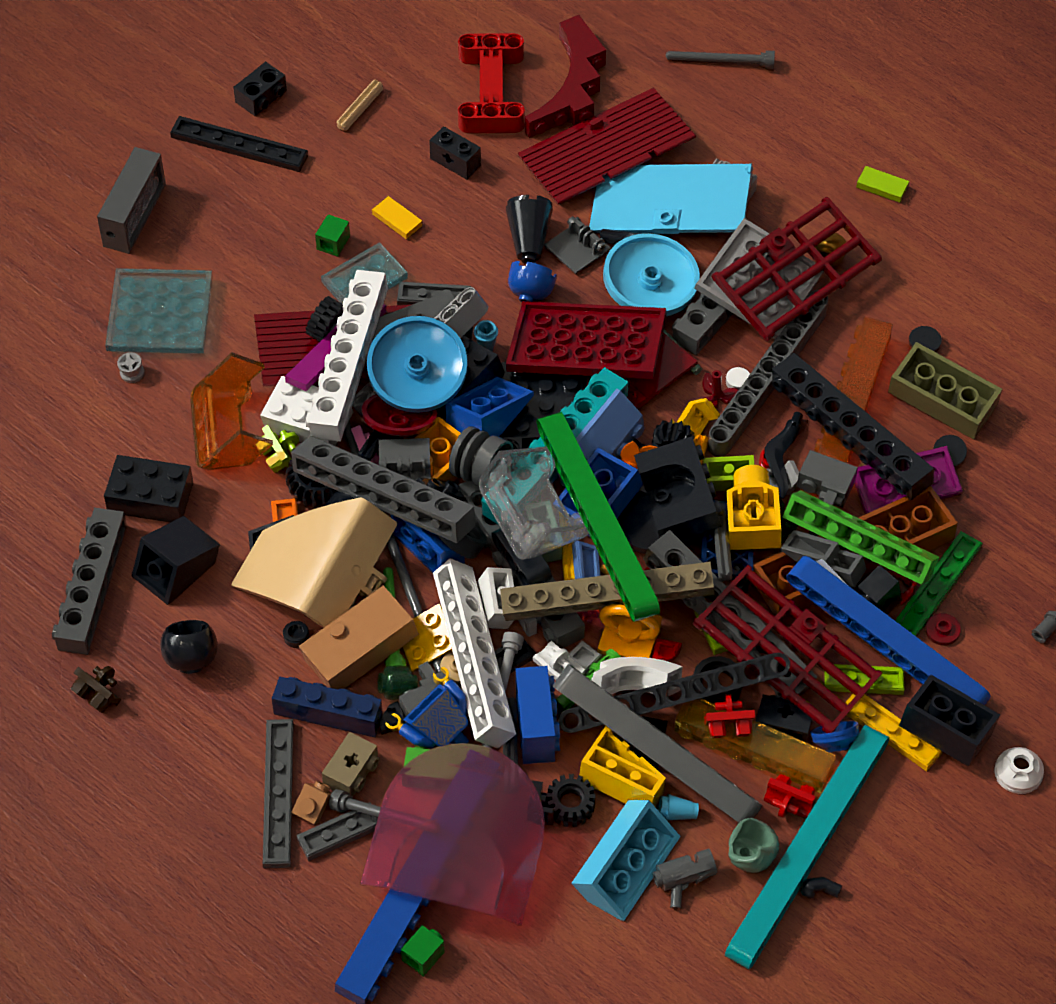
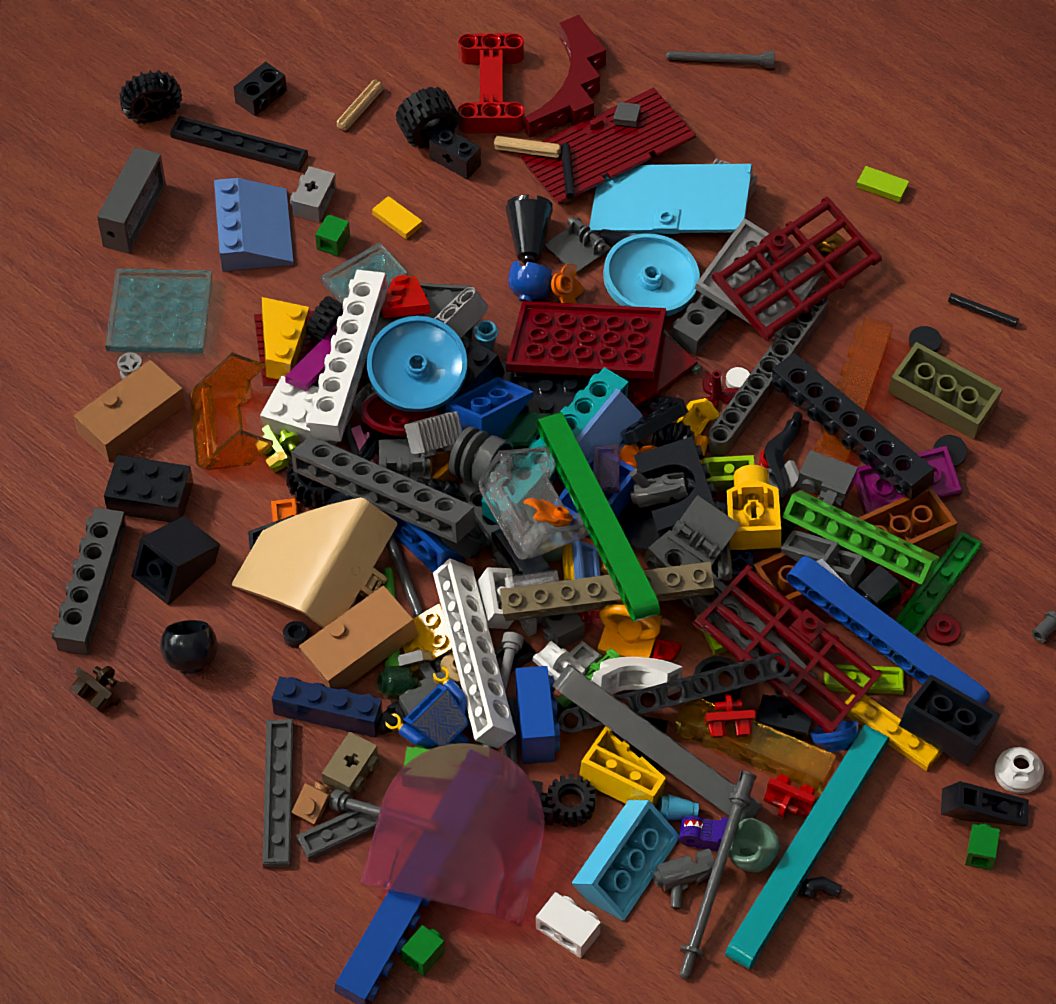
none -> medium nougat brick [74,360,185,462]
none -> black gear [119,70,182,124]
none -> medium blue slope [214,178,294,271]
none -> yellow wedge [262,297,309,380]
none -> light grey brick [290,166,337,223]
none -> red wing [381,275,431,318]
none -> black tyre [396,87,460,148]
none -> light grey tile [398,650,433,667]
none -> light grey brick [404,411,462,457]
none -> tan axle [494,136,561,158]
none -> clear green piece [500,412,551,447]
none -> clear tile [505,569,559,588]
none -> orange plate [523,498,573,529]
none -> white brick [536,892,601,958]
none -> orange plate [551,263,585,304]
none -> black bar [561,143,575,200]
none -> clear purple tile [594,444,621,494]
none -> dark grey tile [613,102,641,127]
none -> black beam [621,395,688,445]
none -> dark grey piece [629,469,689,509]
none -> dark grey hinge [668,495,740,566]
none -> dark purple leg [679,816,728,851]
none -> dark grey bar [680,771,757,979]
none -> black slope [941,781,1029,827]
none -> black bar [948,293,1019,328]
none -> green brick [965,824,1000,870]

